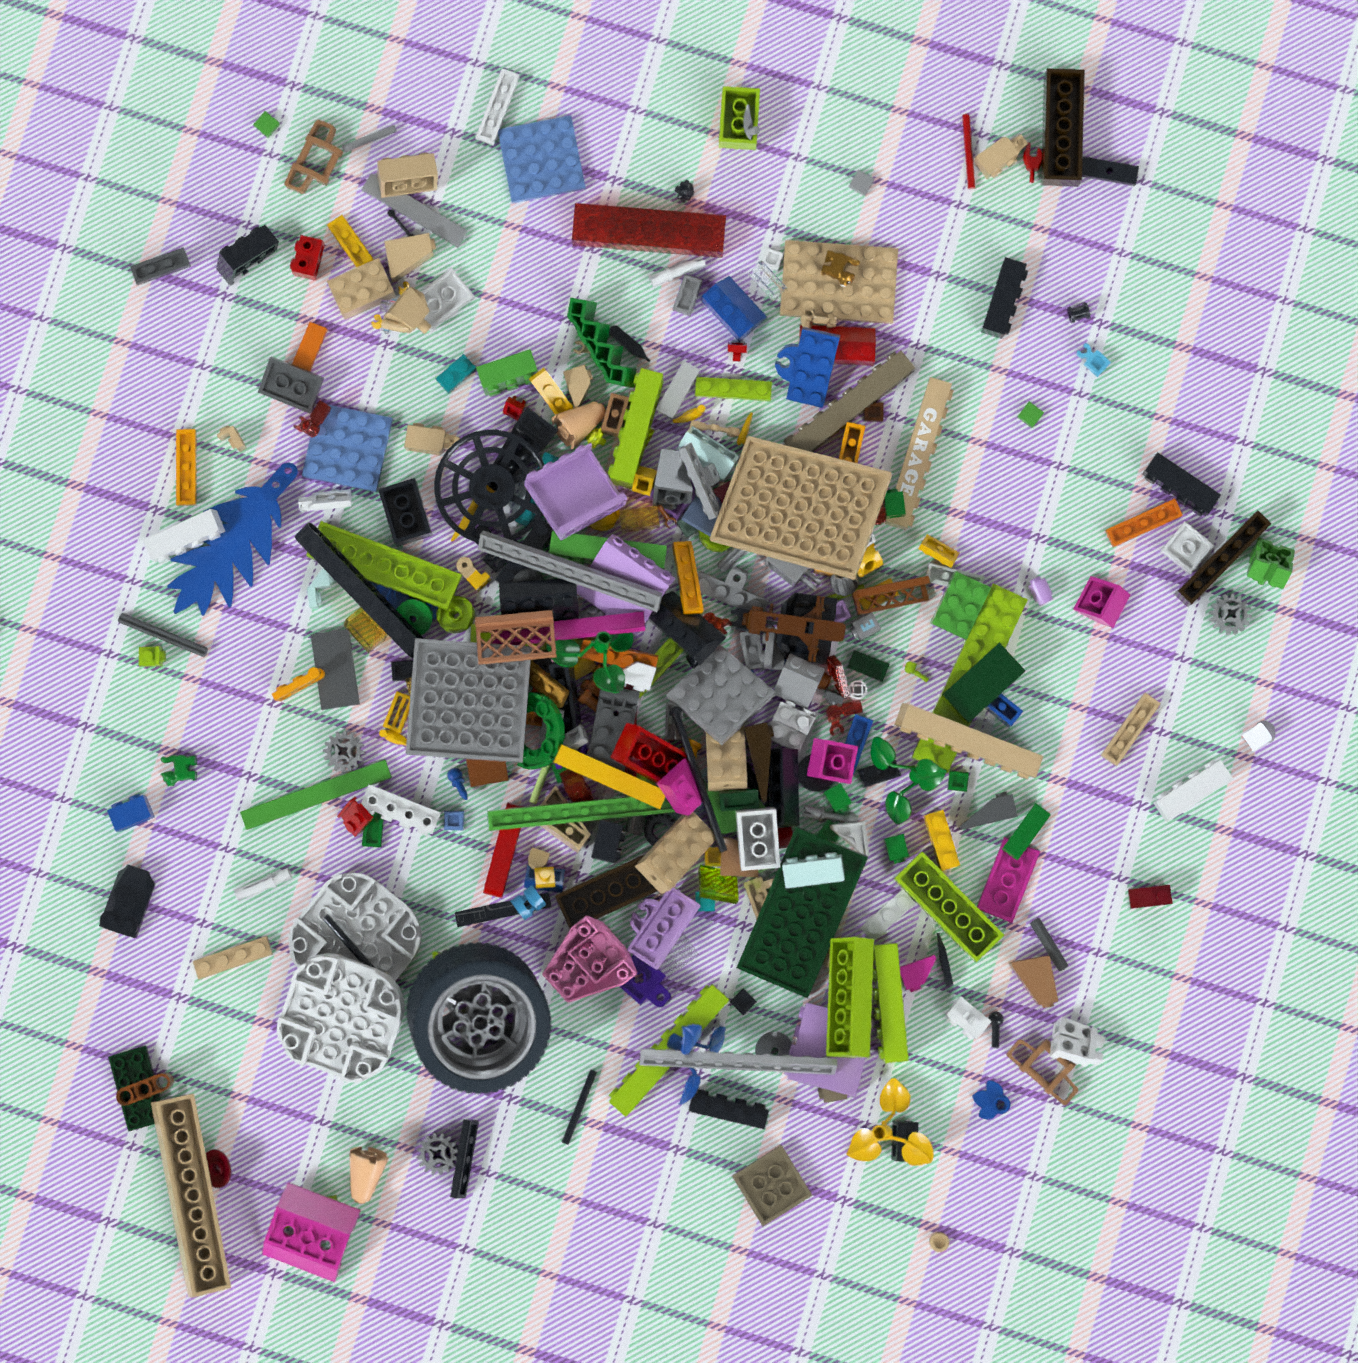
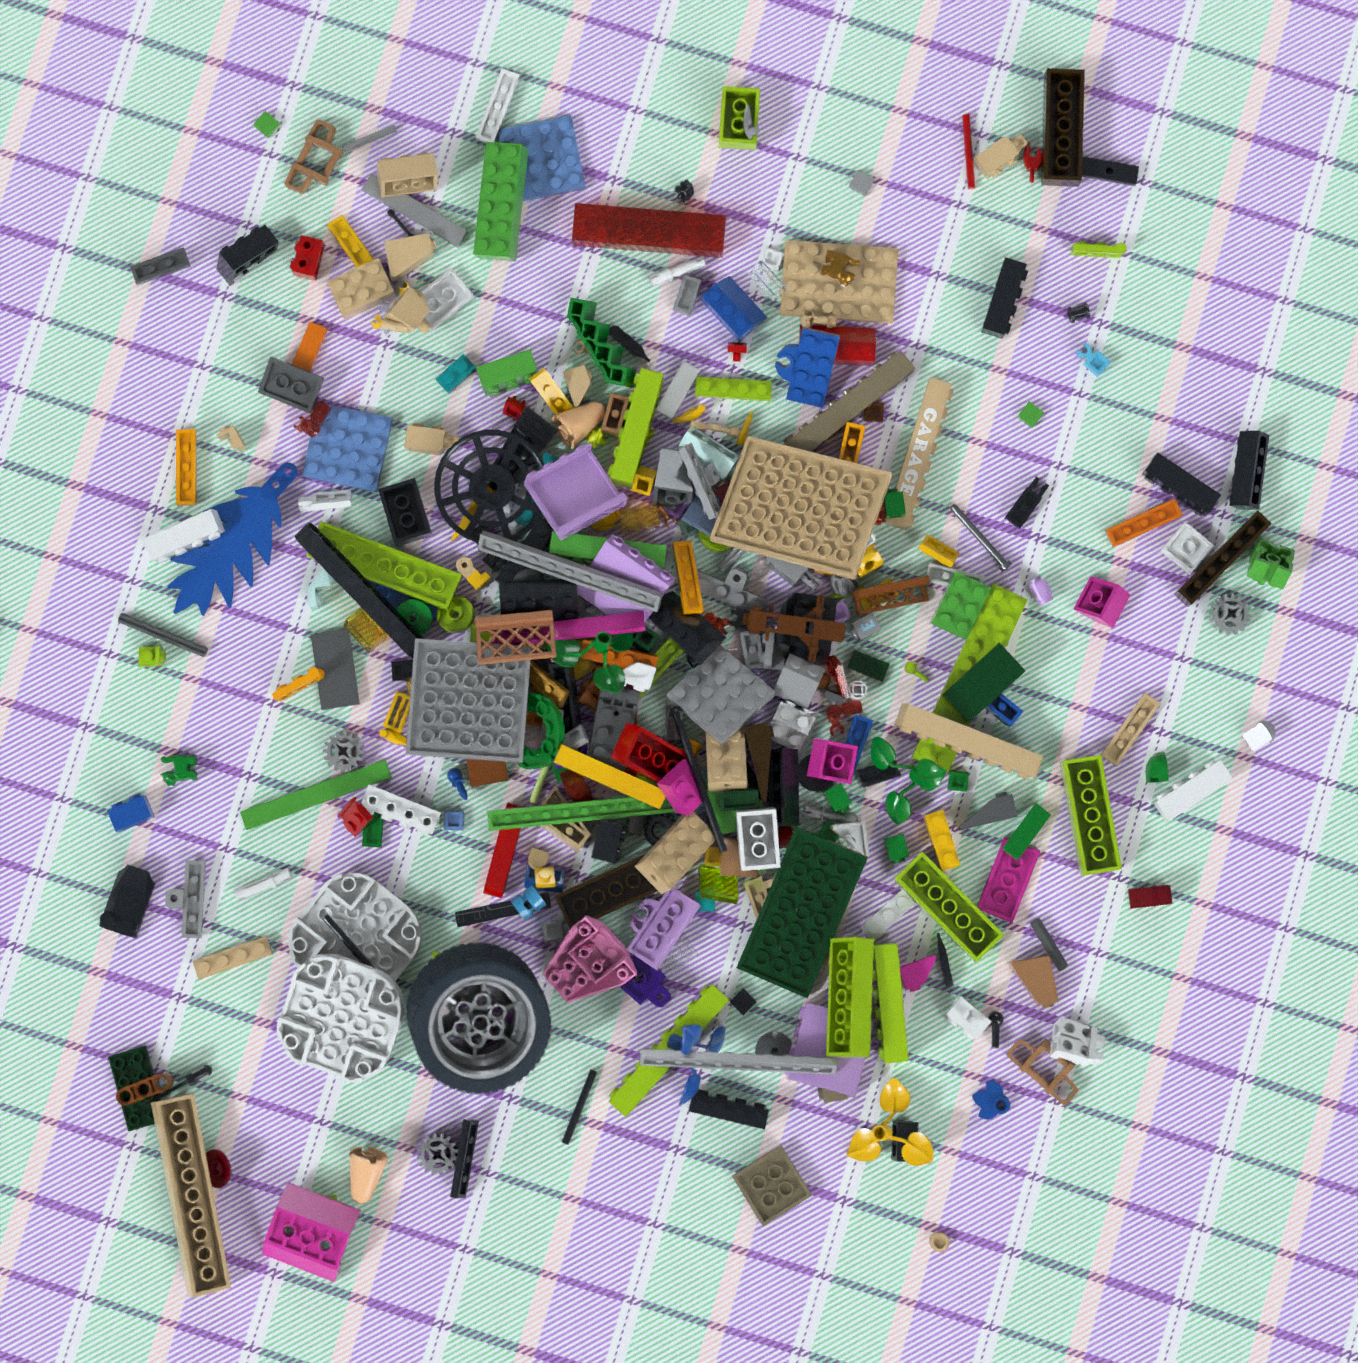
light aqua brick [782,852,845,888] -> none
none -> black sword [144,1065,212,1105]
none -> light grey plate [165,860,206,938]
none -> bright green brick [473,142,529,261]
none -> light grey plate [542,919,564,941]
none -> dark green brick [632,626,660,653]
none -> dark grey bar [950,504,1012,572]
none -> black hinge [1004,476,1049,529]
none -> lime brick [1060,755,1122,876]
none -> lime plate [1071,241,1127,258]
none -> green brick [1145,752,1169,783]
none -> black brick [1229,431,1270,510]

